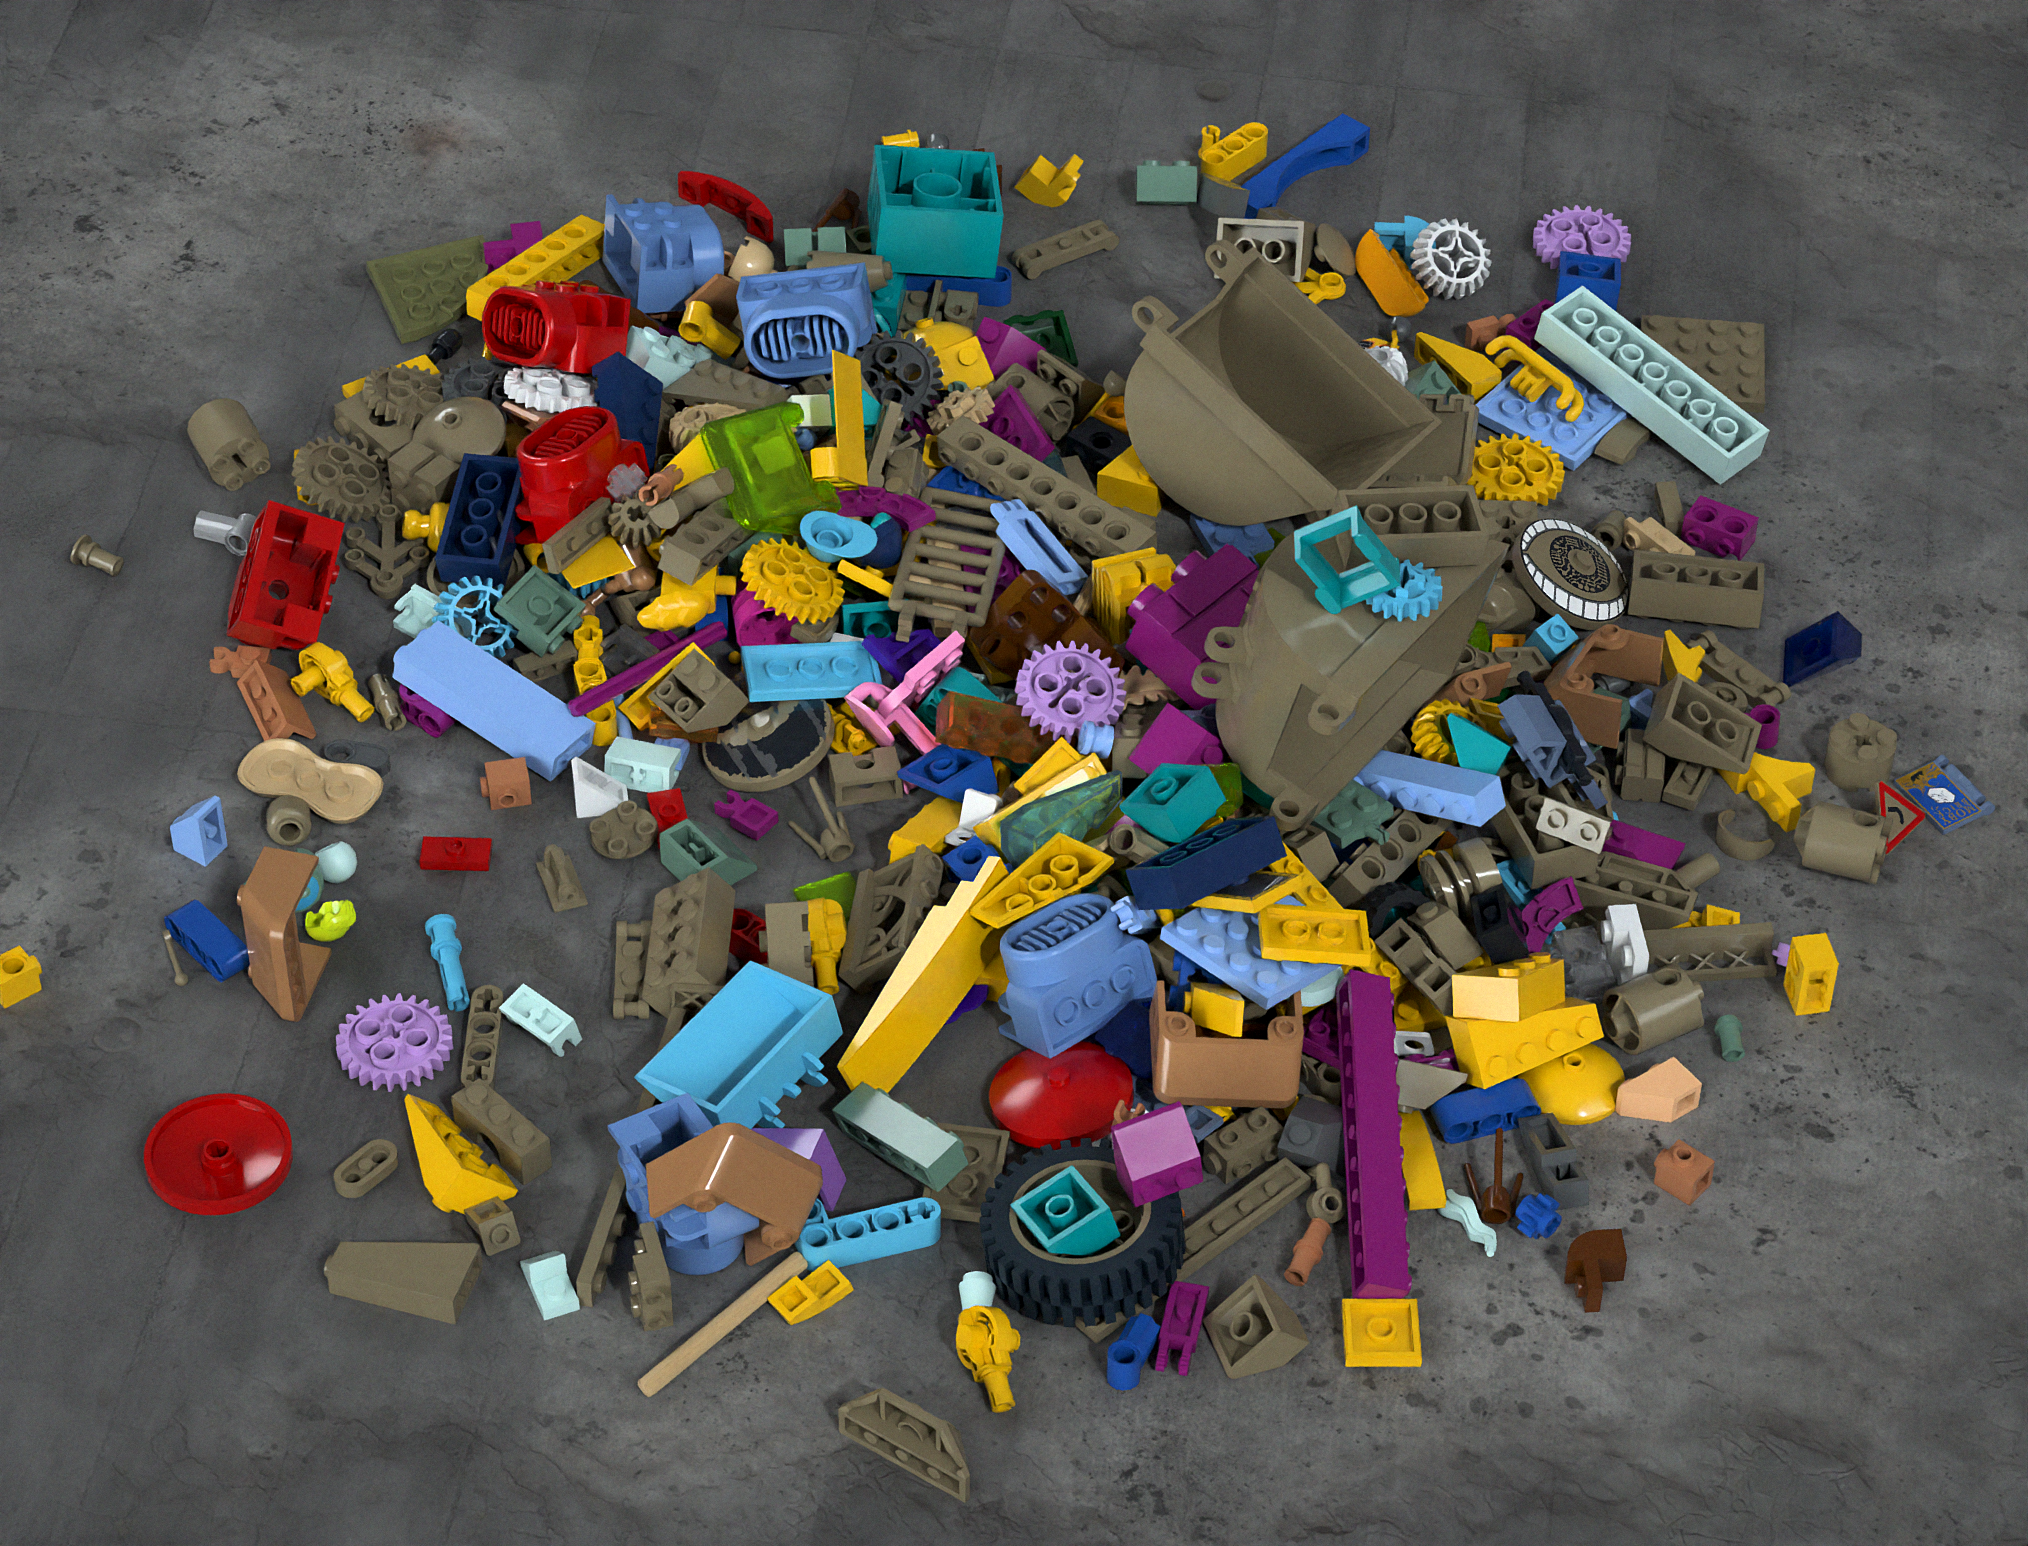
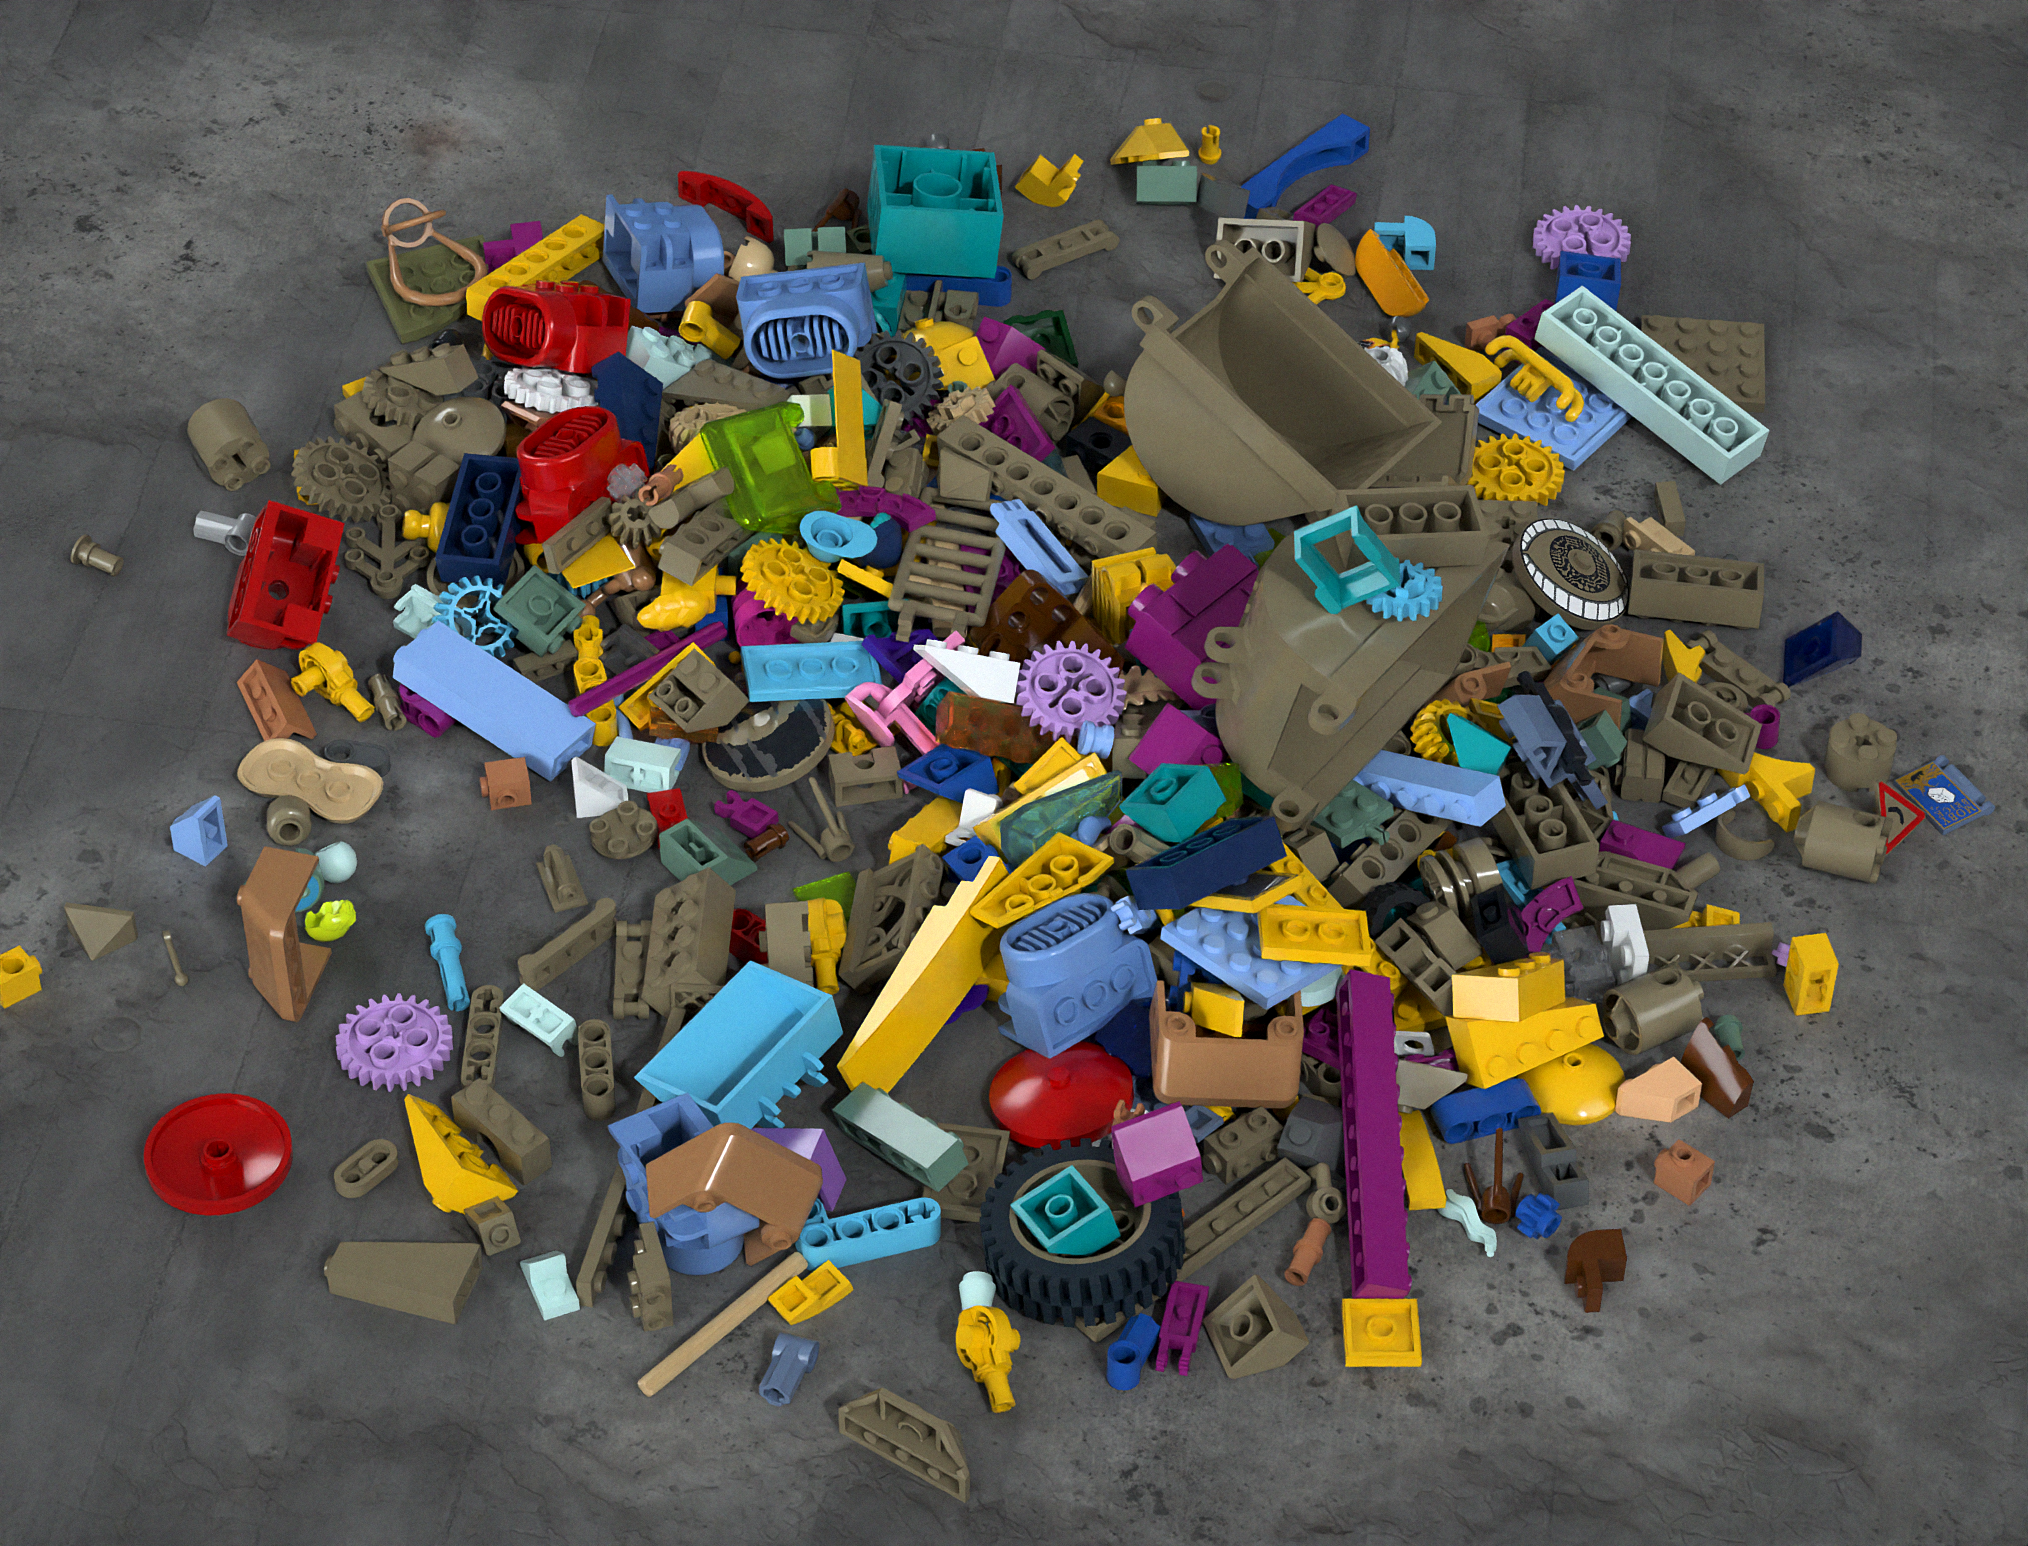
blue beam [164,899,250,982] -> none
nougat plate [209,645,272,678] -> none
red plate [419,836,493,871] -> none
yellow pin [881,129,919,147] -> none
yellow beam [1200,122,1268,181] -> none
white gear [1410,218,1492,300] -> none
hinge [1535,796,1613,854] -> none
dark tan slope [1594,417,1653,465] -> none
magenta brick [1681,495,1759,561] -> none
none -> dark tan slope [64,902,138,961]
none -> dark tan slope [380,343,479,395]
none -> medium nougat animal [381,198,488,307]
none -> dark tan plate [518,898,617,992]
none -> dark tan beam [578,1019,616,1121]
none -> reddish brown pin [744,823,789,862]
none -> sand blue piece [759,1331,820,1407]
none -> white slope [913,639,1020,703]
none -> dark tan slope [936,449,994,502]
none -> medium blue arm [1070,816,1112,846]
none -> yellow wedge [1110,118,1189,165]
none -> magenta tile [1293,184,1357,229]
none -> sand green brick [1576,710,1627,771]
none -> light blue plate [1662,784,1750,838]
none -> reddish brown slope [1680,1017,1754,1119]

